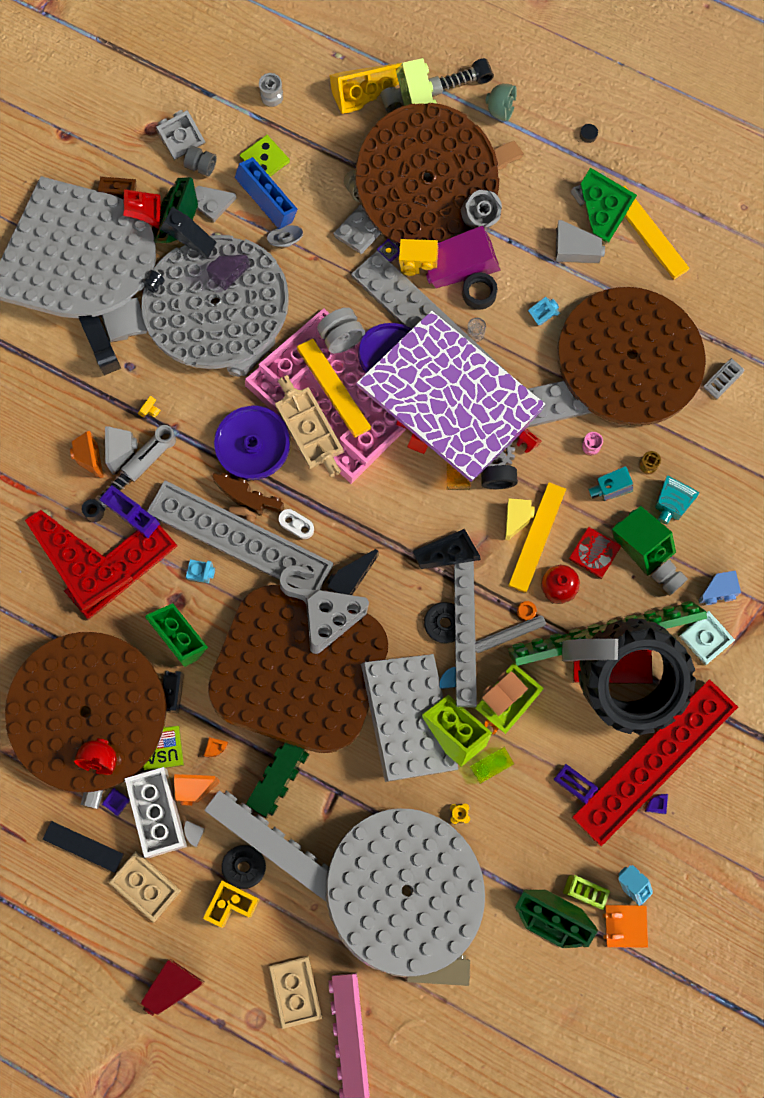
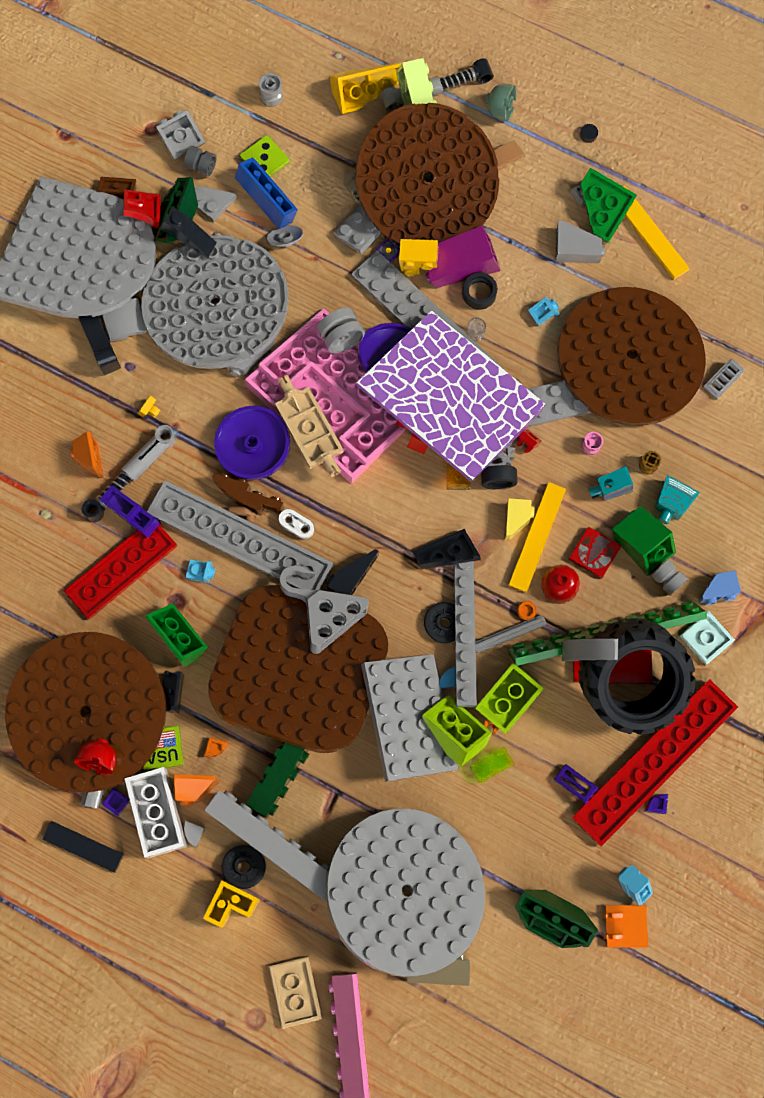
red wing [25,510,133,611] -> none
light grey slope [105,427,138,475] -> none
tan tile [109,851,181,923] -> none
dark red slope [140,959,205,1016] -> none
black wheel [141,270,165,293] -> none
clear purple slope [206,254,250,291] -> none
yellow tile [297,339,371,438] -> none
yellow plate [450,803,470,824] -> none
light grey brick [461,190,502,229] -> none
nougat brick [482,671,528,717] -> none
lime slope [563,875,610,910] -> none

